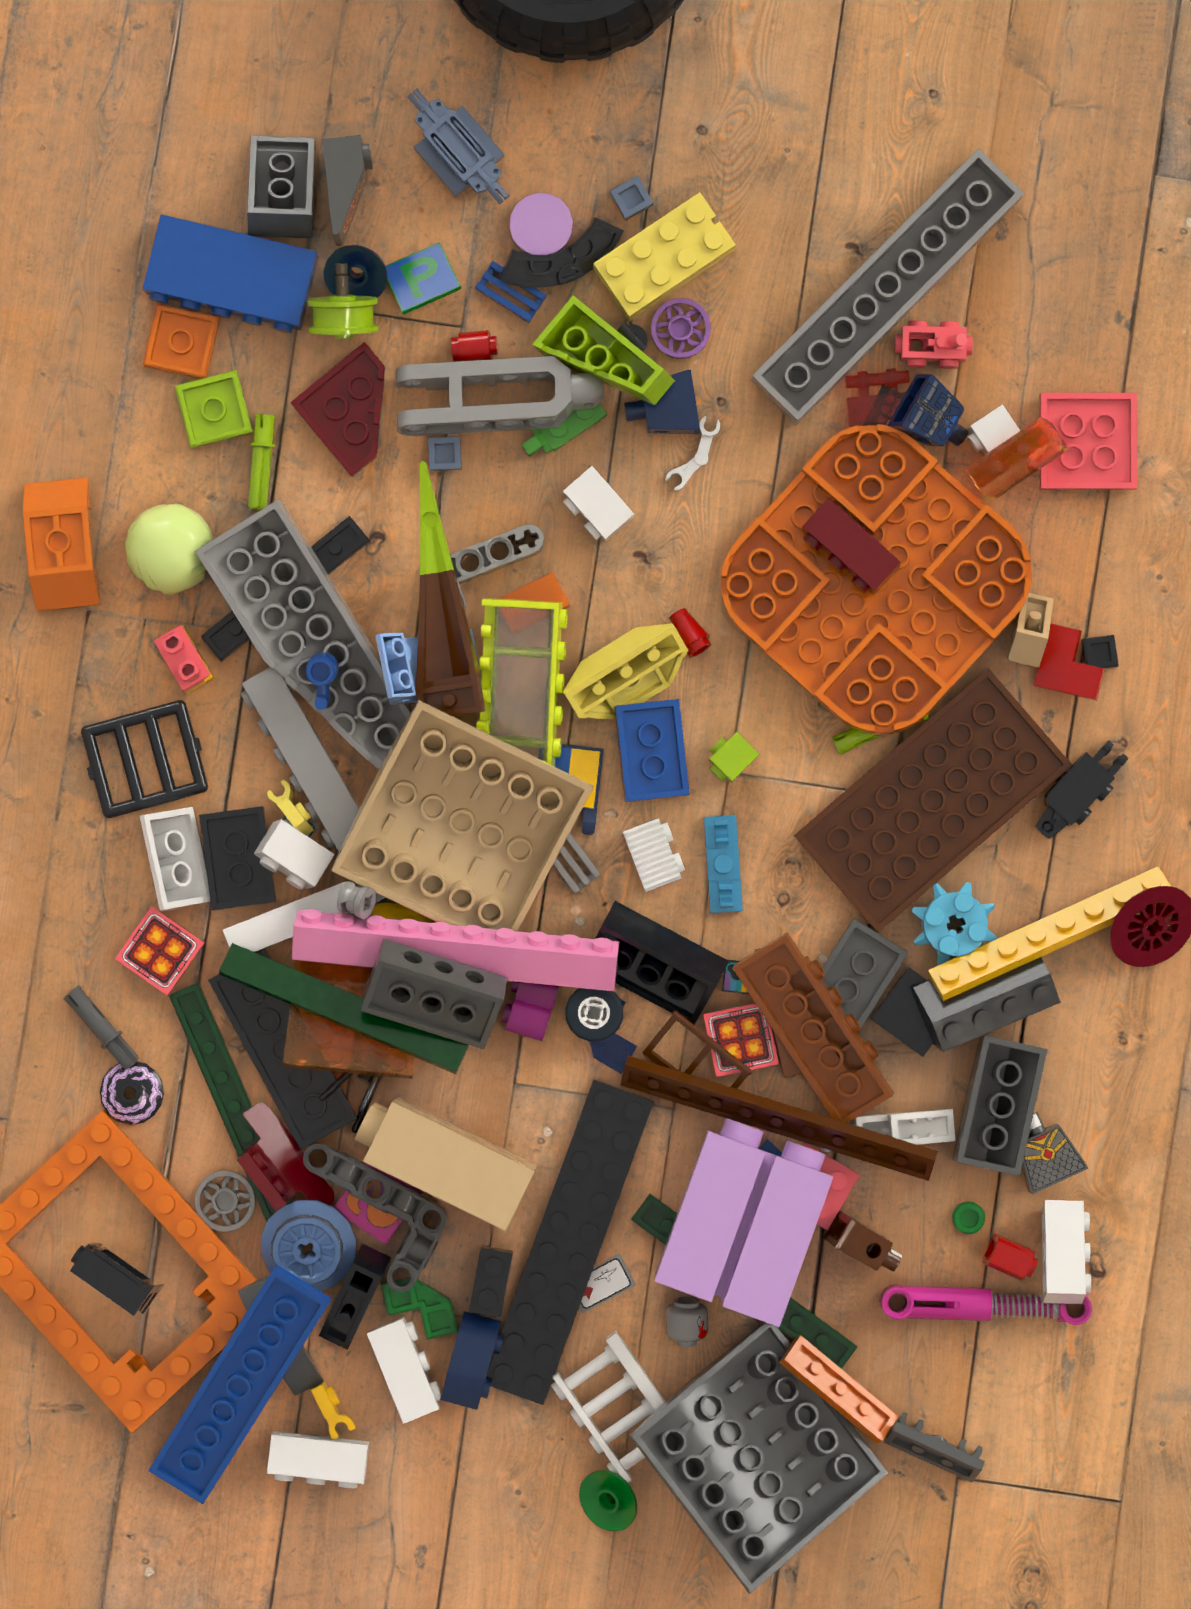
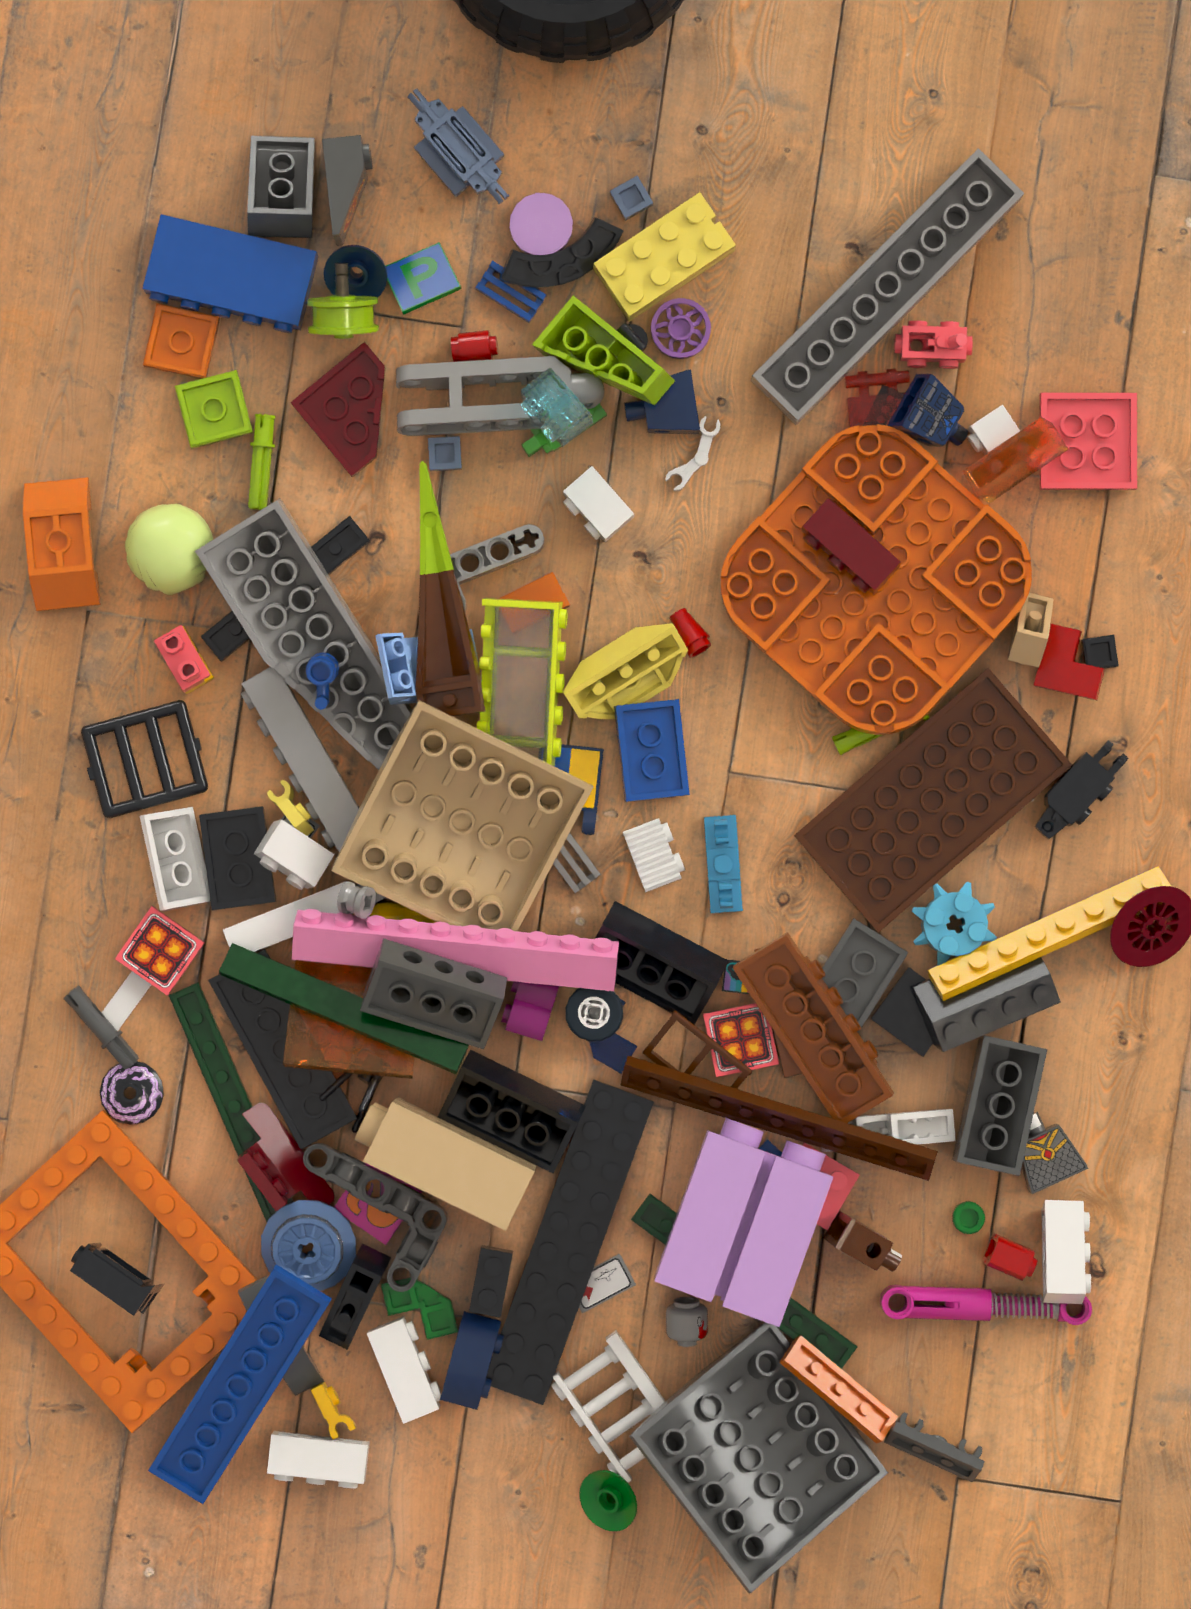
light grey wheel [195,1171,256,1231] -> none
lime brick [709,732,760,783] -> none
none -> white sticker [102,971,151,1031]
none -> black slope [438,1050,586,1174]
none -> clear light blue brick [520,368,593,447]

